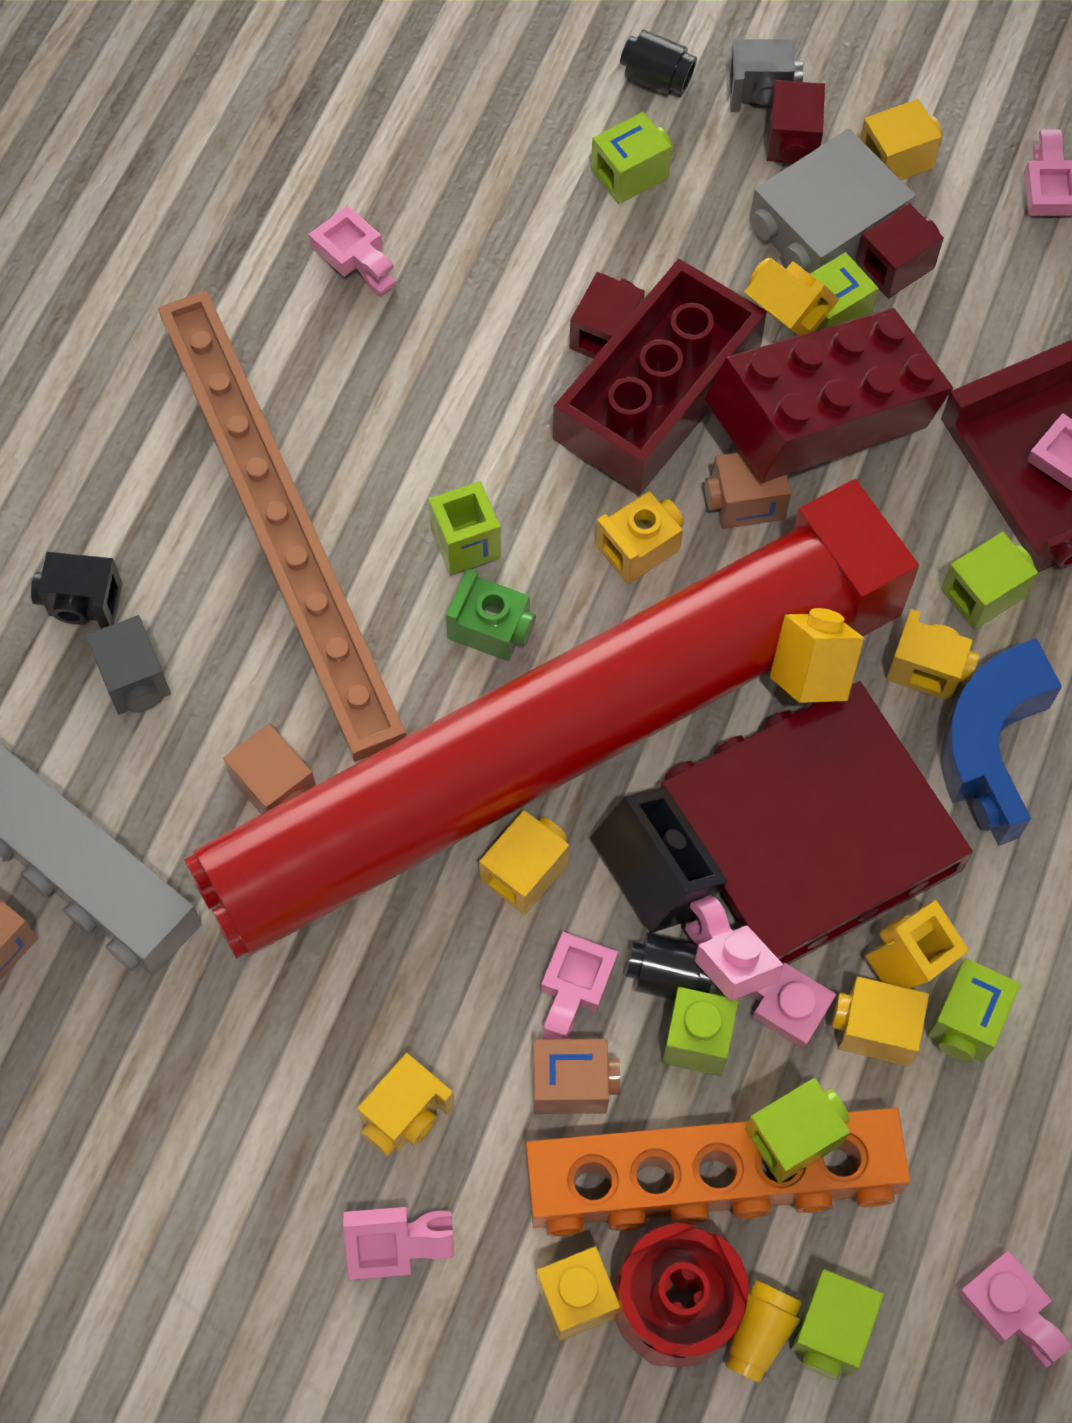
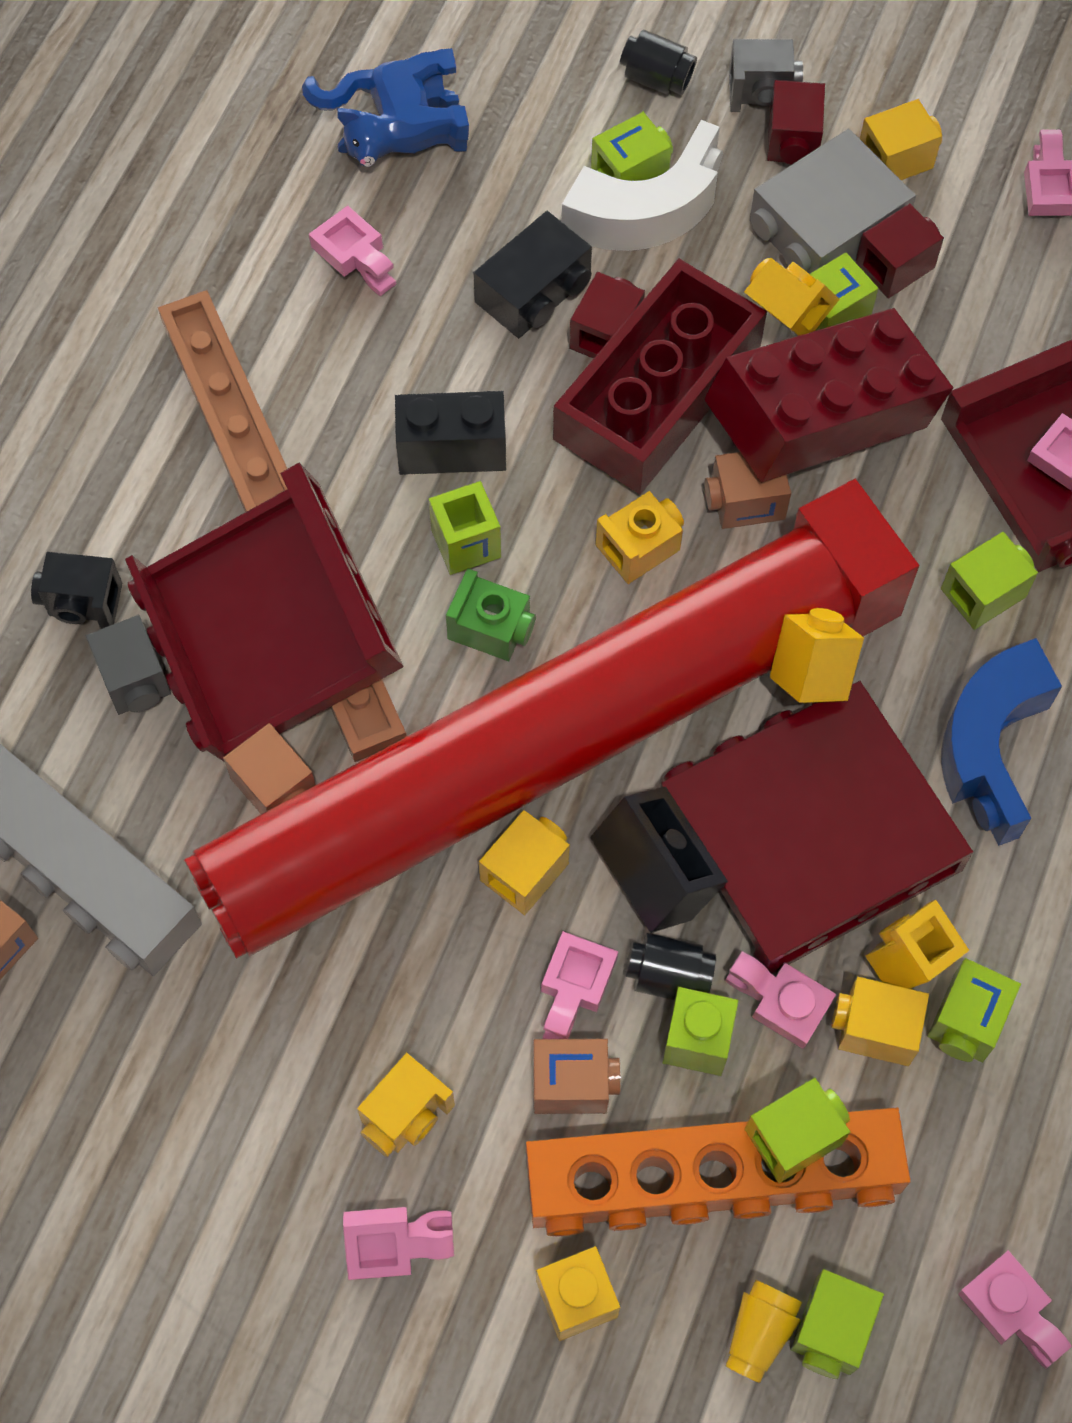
red brick [613,1223,749,1368] -> none
bright pink plate [685,895,783,1002] -> none
yellow brick [886,609,980,701] -> none
none -> dark red panel [125,462,404,762]
none -> blue animal [302,48,469,167]
none -> black brick [395,391,506,475]
none -> black brick [473,210,592,339]
none -> white arch [561,120,723,251]

